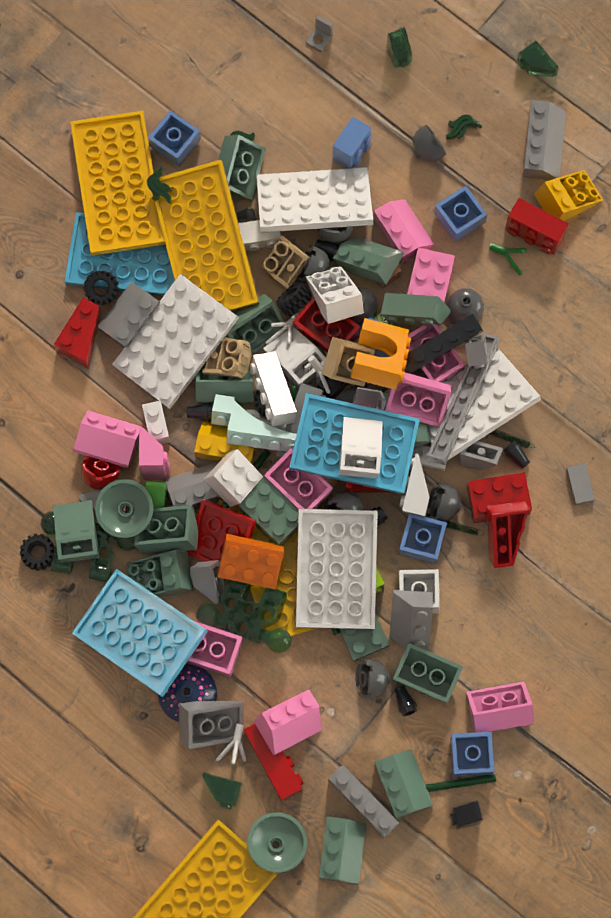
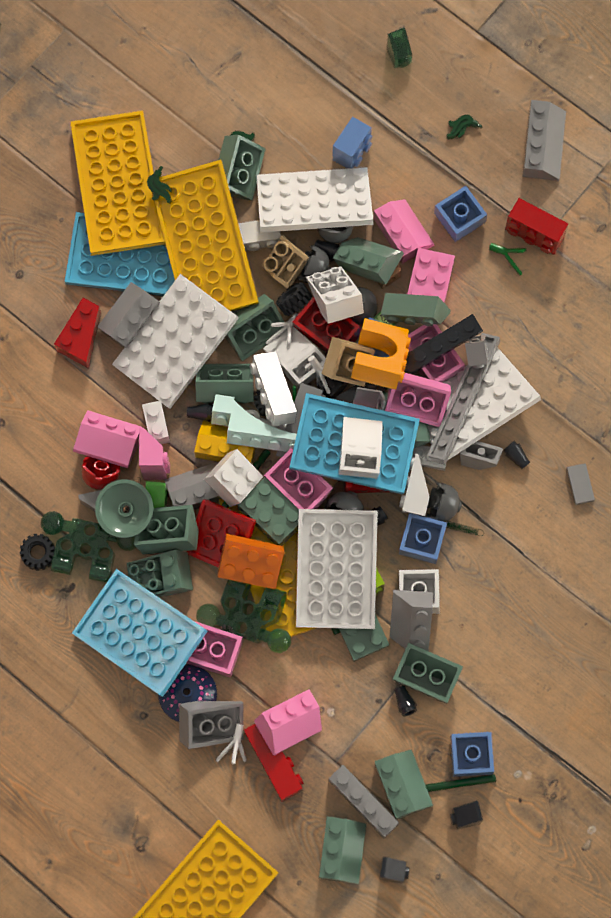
sand green slope [53,500,99,563] -> none
black tyre [83,270,119,305] -> none
medium blue brick [148,110,201,167] -> none
light grey slope [190,560,227,604] -> none
tan slope [202,337,252,379] -> none
clear green slope [202,772,242,810] -> none
black cone [236,208,256,223] -> none
sand green dish [247,812,307,873] -> none
light grey bracket [306,15,333,52] -> none
dark grey cylinder [355,659,390,698] -> none
dark grey cylinder [412,124,446,162] -> none
dark grey cylinder [447,288,484,324] -> none
bright pink slope [466,682,534,733] -> none
red brick [467,472,532,524] -> none
red wedge [487,501,530,568] -> none
dark green piece [489,429,535,448] -> none
clear green slope [517,41,559,77] -> none
yellow slope [534,170,603,221] -> none
none -> black slope [379,857,410,883]

